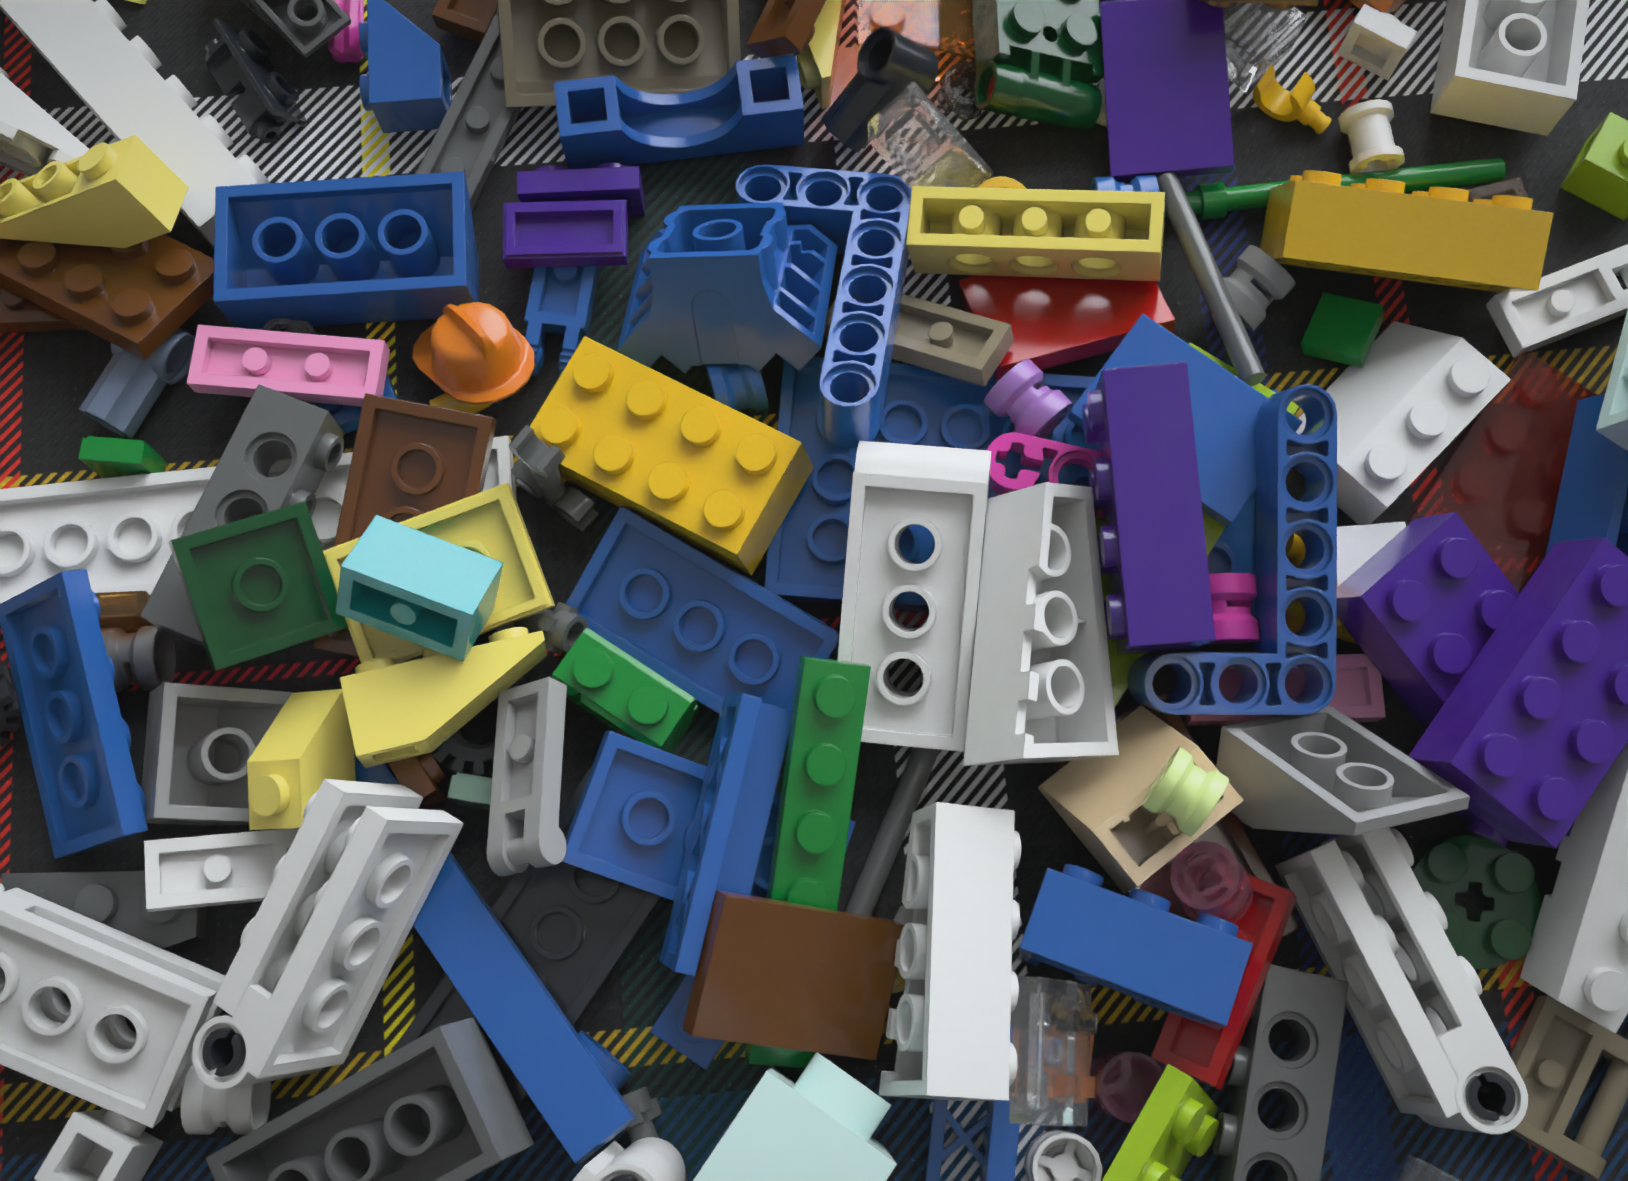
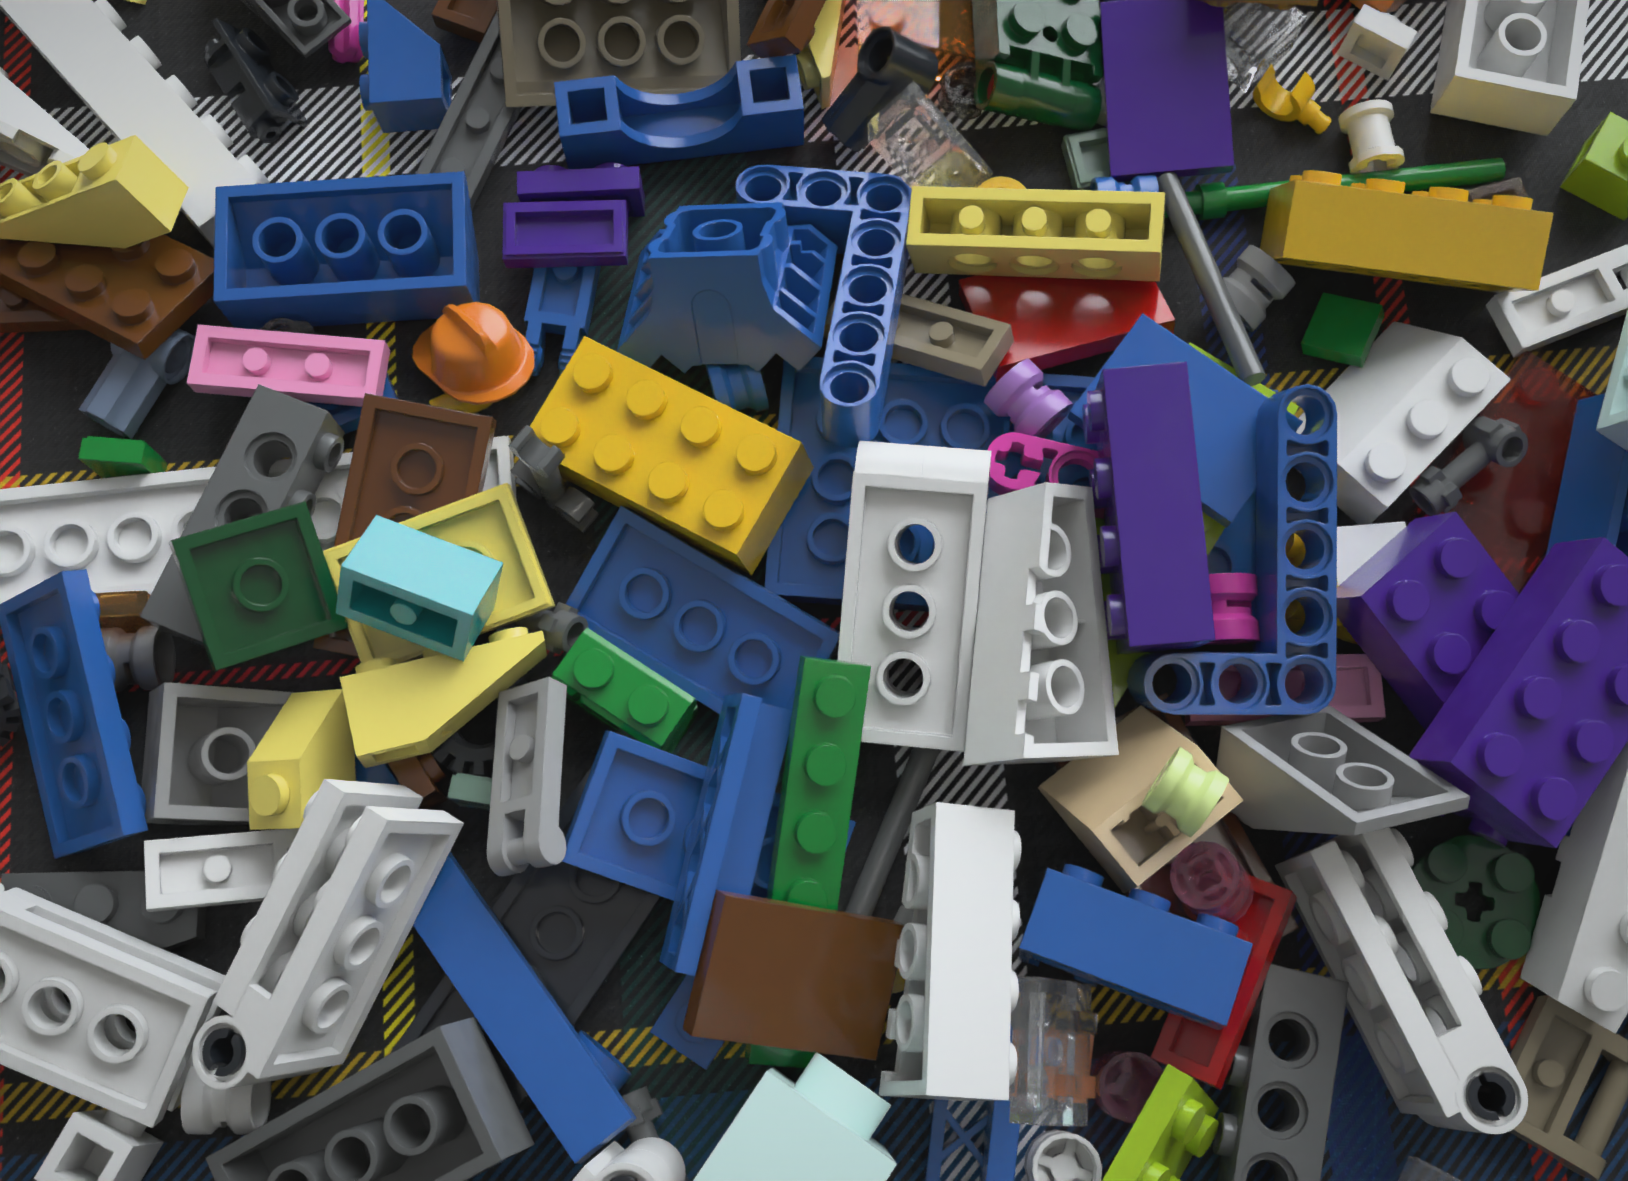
none -> sand green tile [1061,127,1130,190]
none -> dark grey bar [1409,416,1528,516]

